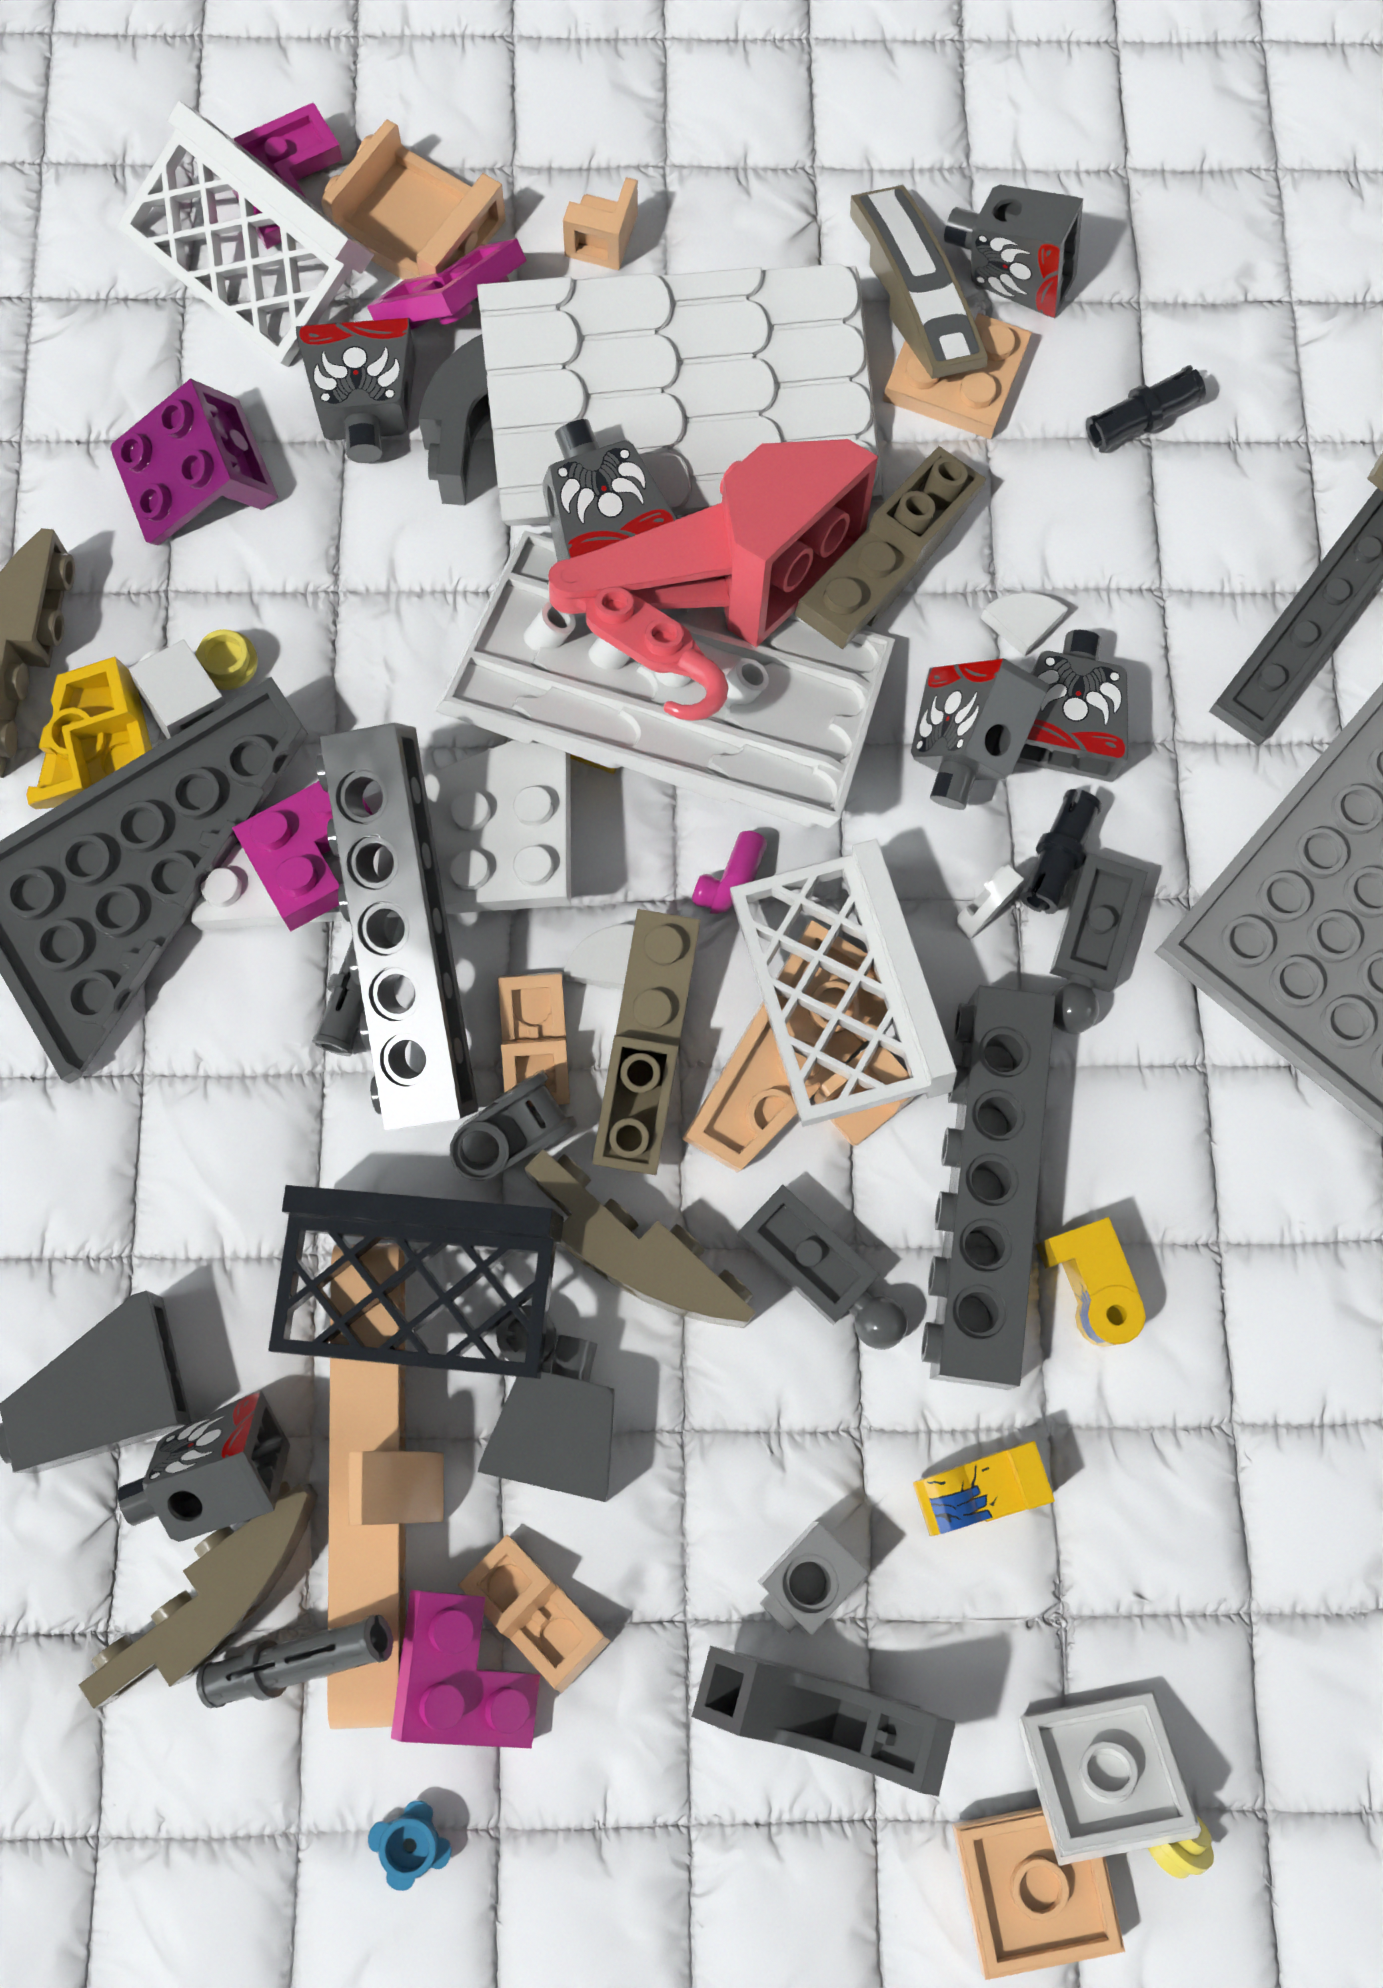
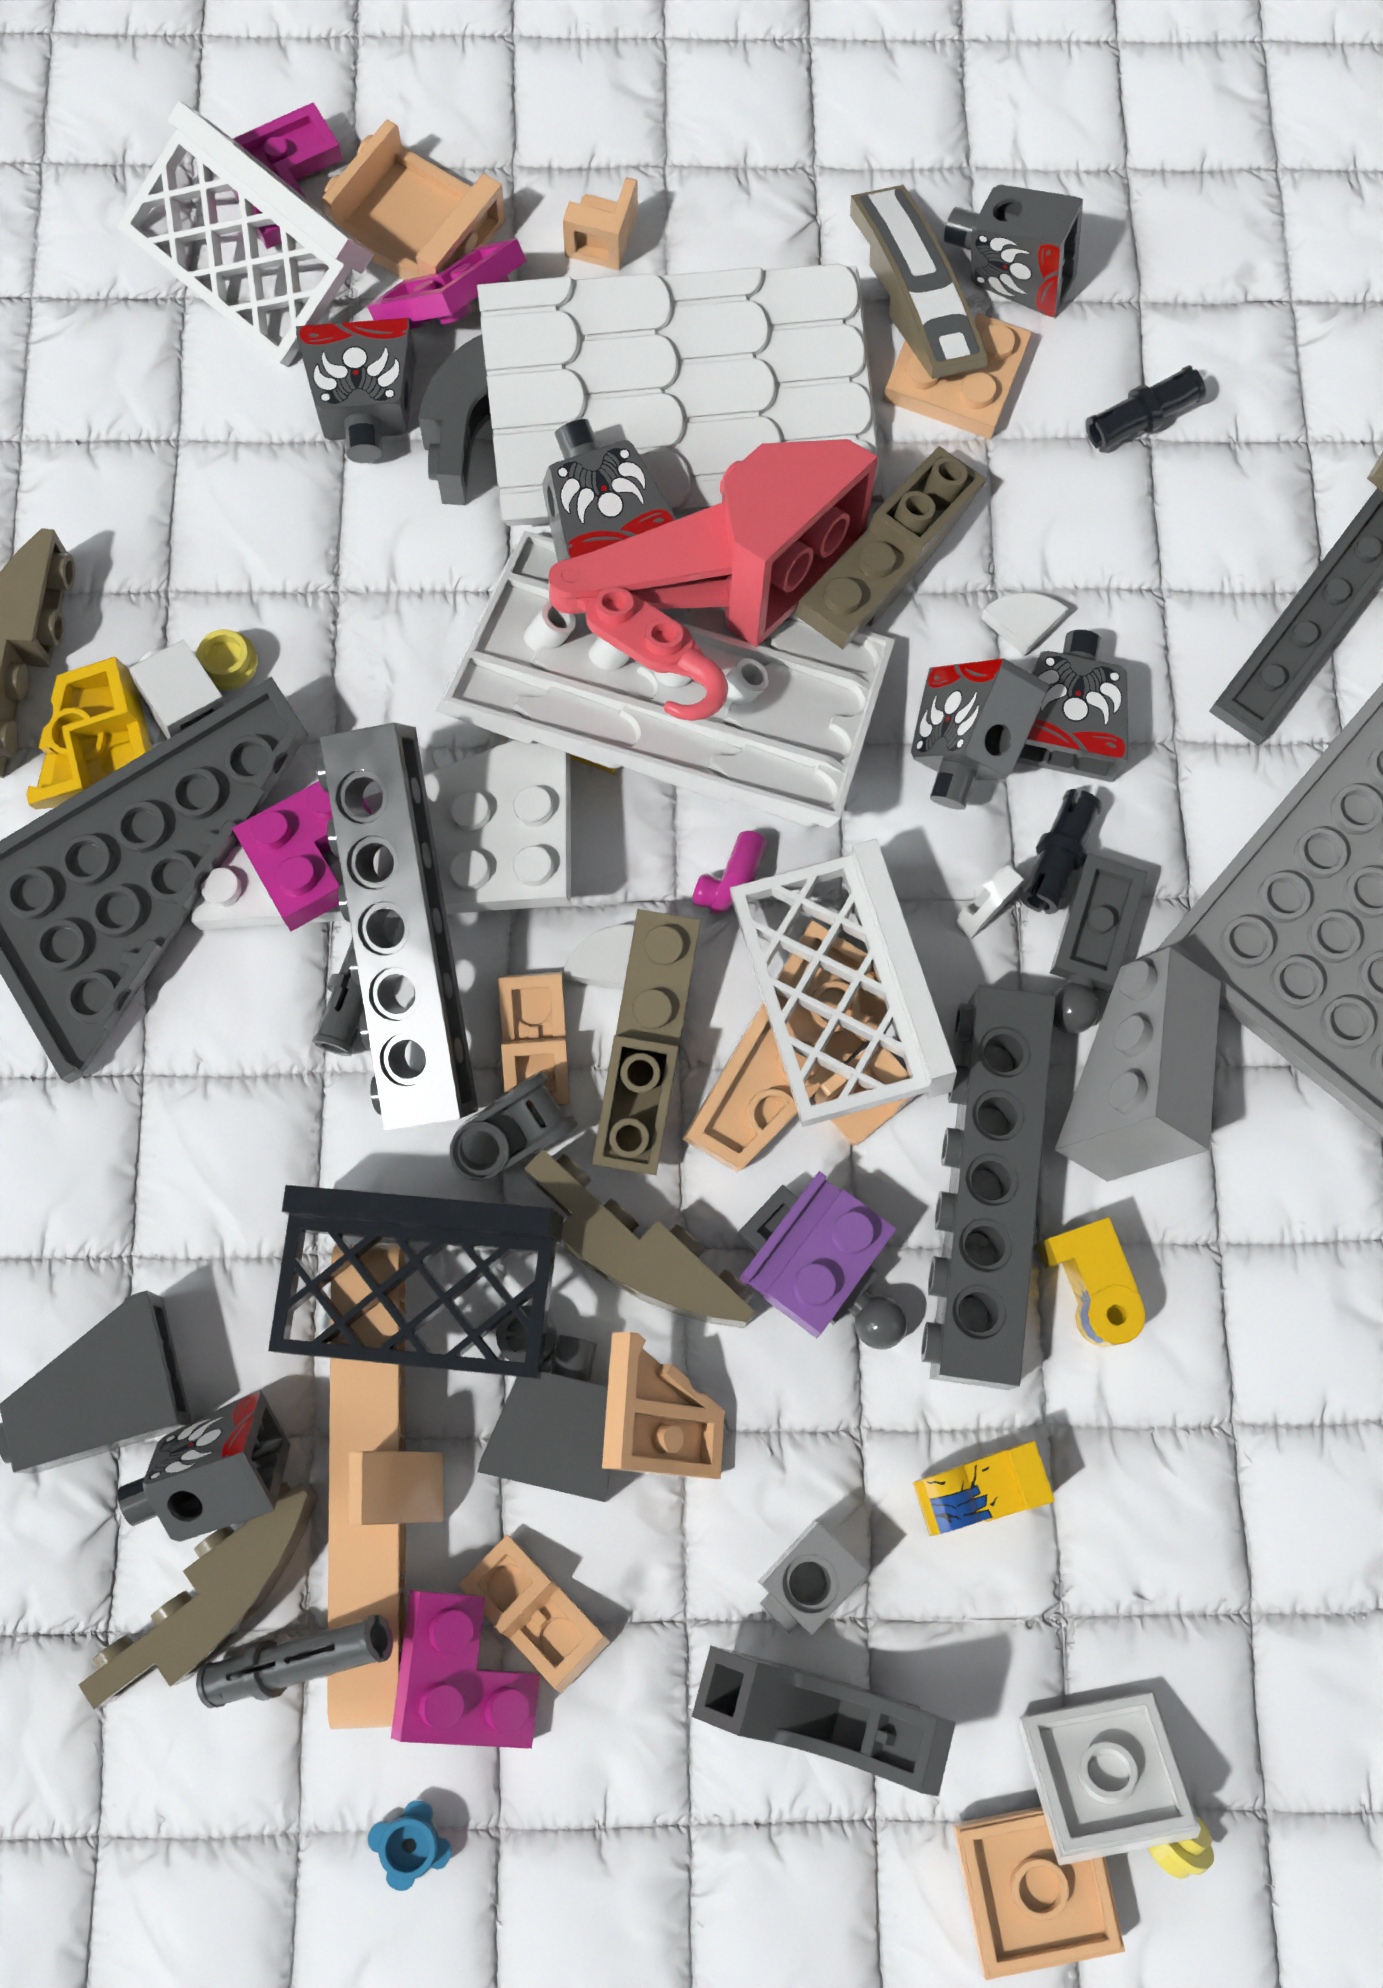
magenta bracket [110,378,278,546] -> none
none -> light nougat wing [602,1332,725,1479]
none -> medium lavender plate [739,1171,897,1339]
none -> light grey wedge [1055,947,1221,1182]

